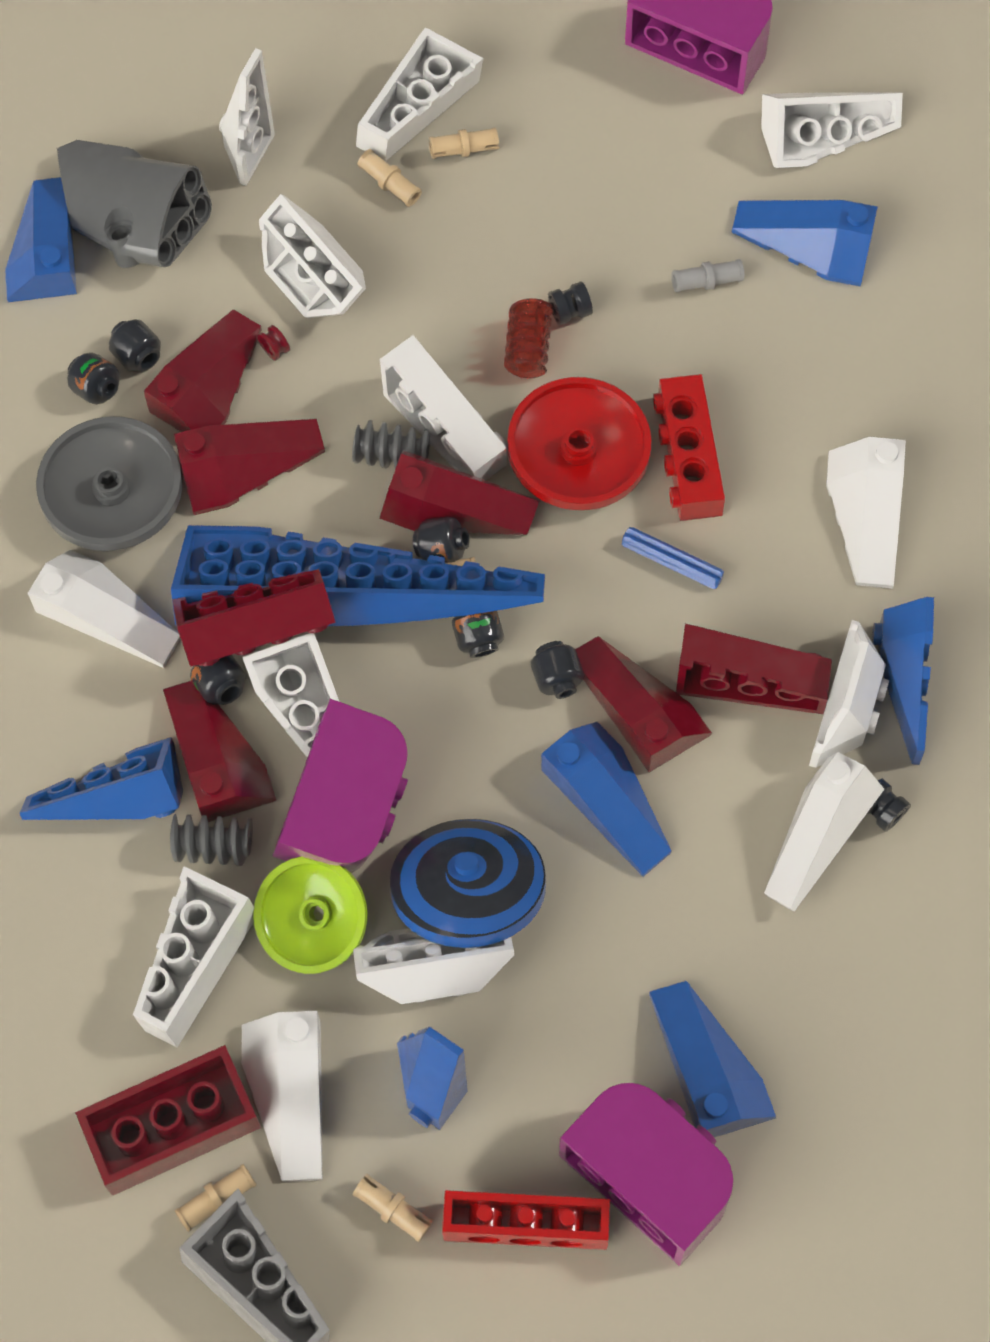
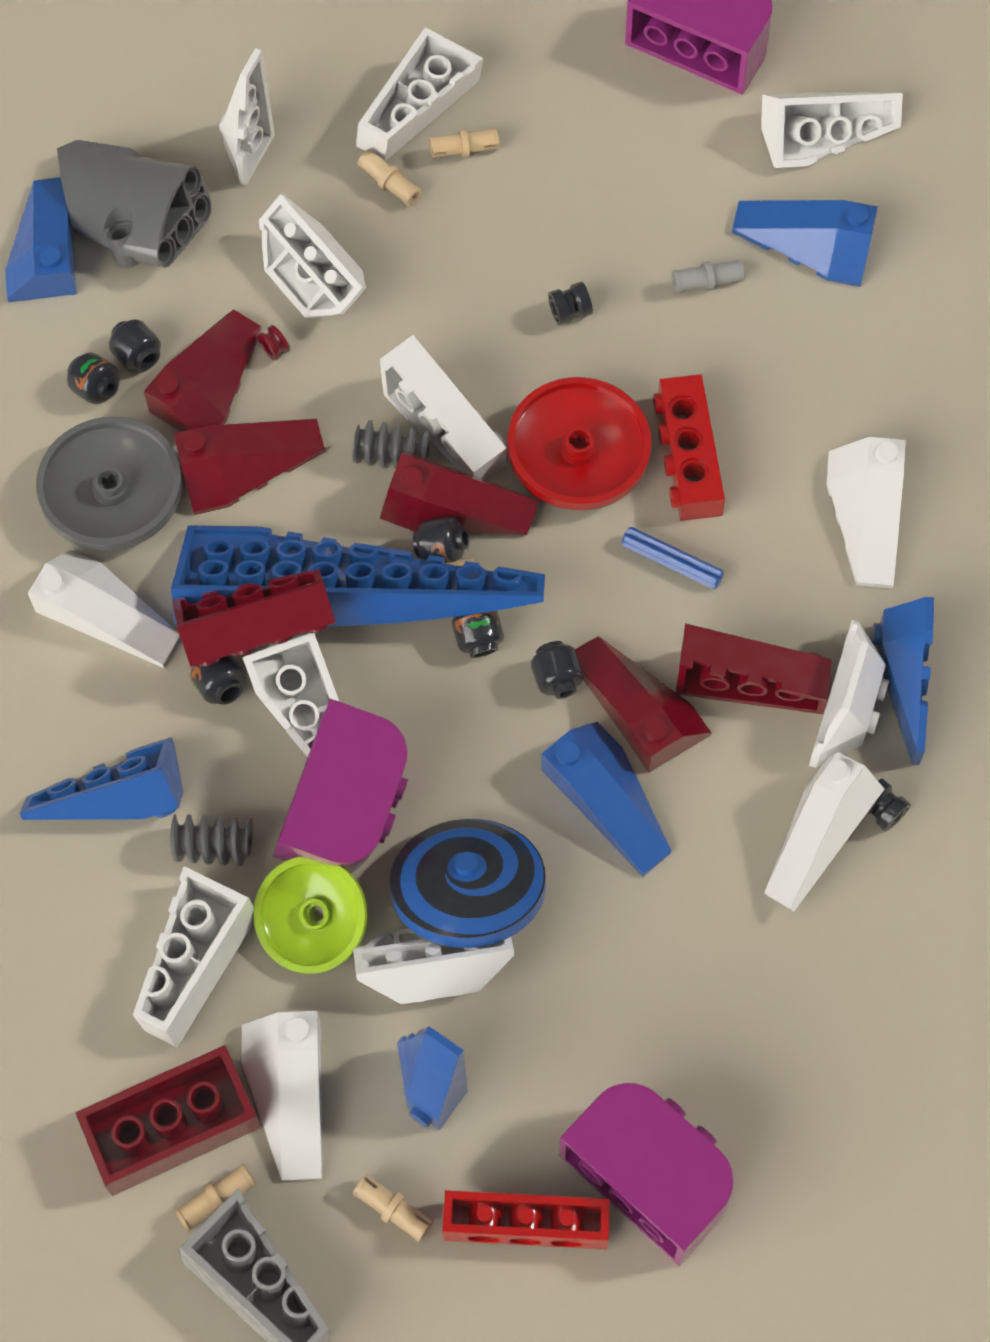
dark red wedge [163,680,277,823] -> none
clear red piece [504,298,553,379] -> none
blue wedge [649,981,776,1138] -> none

